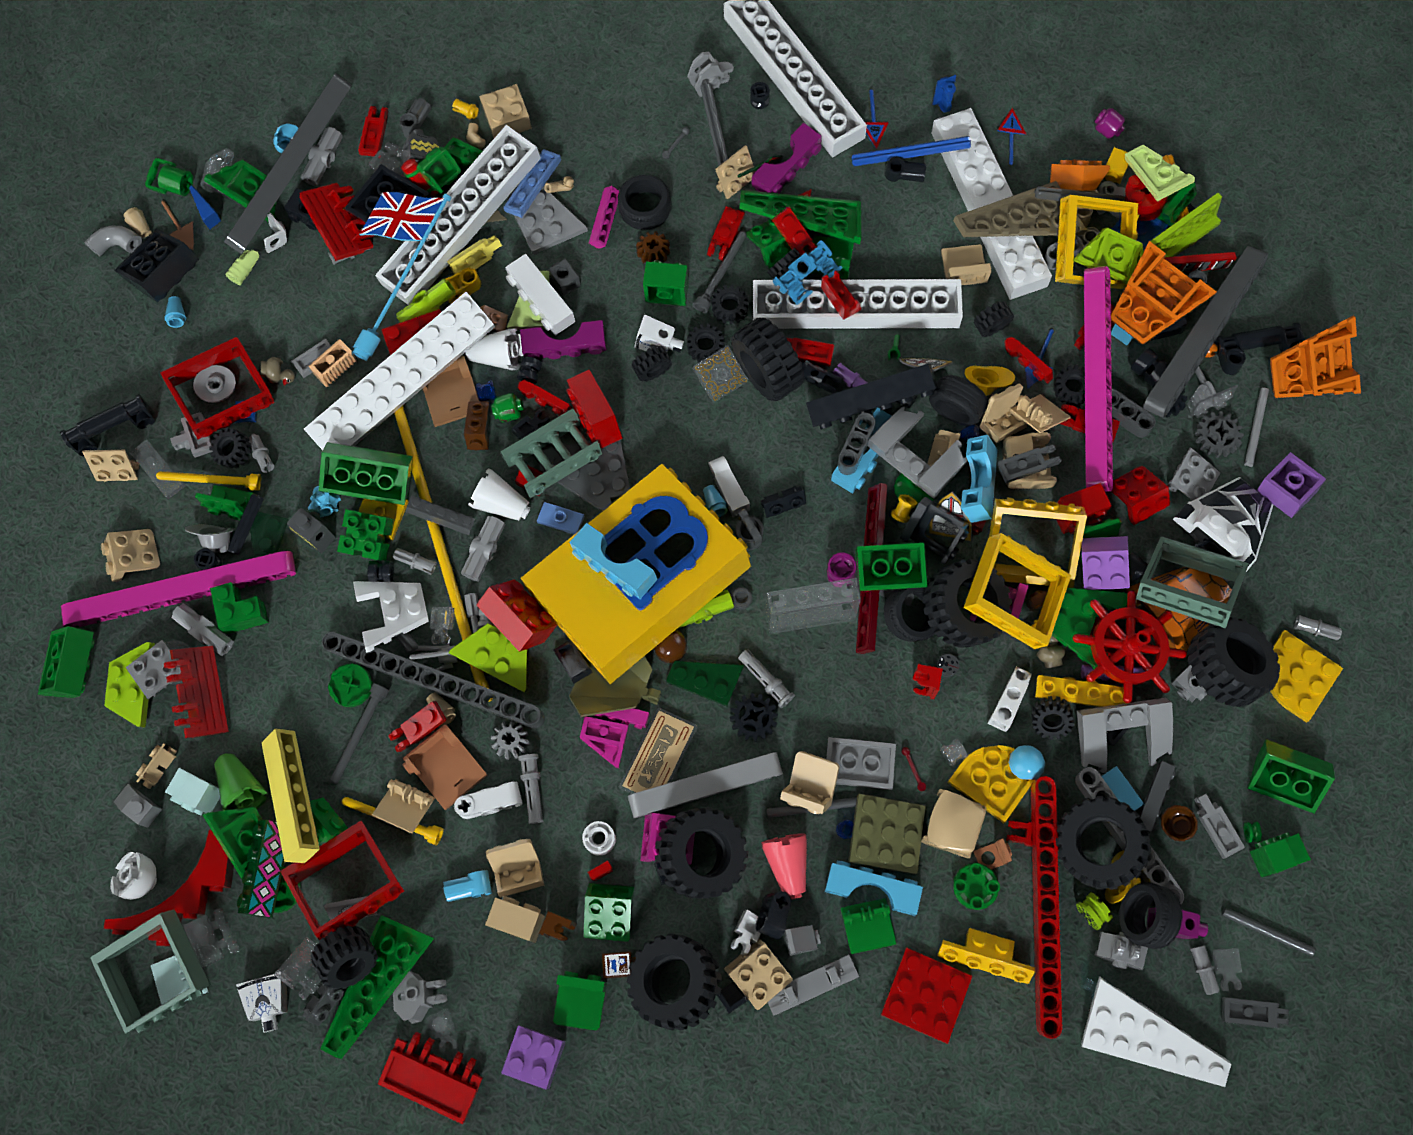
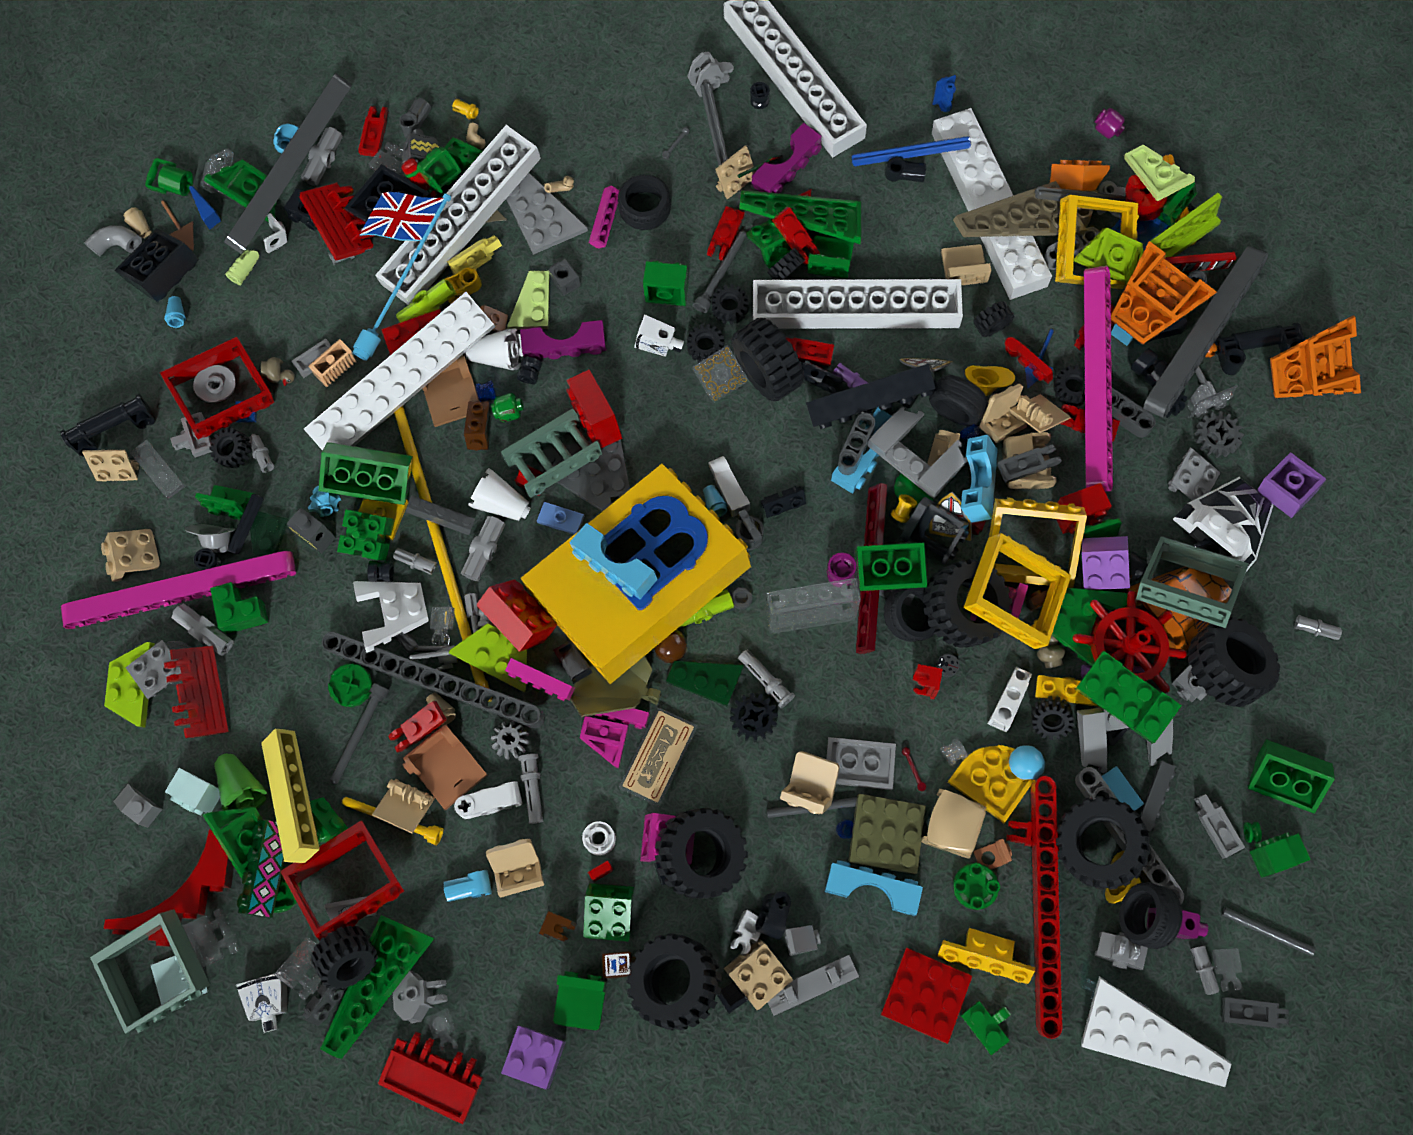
green slope [38,626,94,698] -> none
white cylinder [111,852,157,900] -> none
tan hinge [135,743,177,789] -> none
yellow piece [156,471,261,491] -> none
tan brick [479,84,532,138] -> none
tan brick [485,896,545,943] -> none
medium blue tile [503,149,561,218] -> none
white brick [505,254,575,336] -> none
black plate [512,410,550,440] -> none
red hinge [518,380,572,416] -> none
light grey beam [627,752,783,818] -> none
black tyre [631,346,672,382] -> none
reddish brown gear [636,231,670,264] -> none
coral cone [761,833,807,899] -> none
dark azure piece [773,240,842,305] -> none
red hinge [821,271,861,320] -> none
green hinge [840,898,897,954] -> none
piece [865,89,889,149] -> none
green hand [887,335,900,362] -> none
piece [997,108,1026,165] -> none
lime wheel [1076,892,1113,930] -> none
yellow brick [1104,147,1129,184] -> none
red bracket [1111,466,1170,525] -> none
reddish brown hair [1161,805,1198,841] -> none
light grey bar [1244,388,1269,467] -> none
yellow plate [1270,630,1343,723] -> none
none -> dark pink piece [505,658,575,701]
none -> green plate [960,1001,1011,1056]
none -> green piece [1075,651,1182,744]

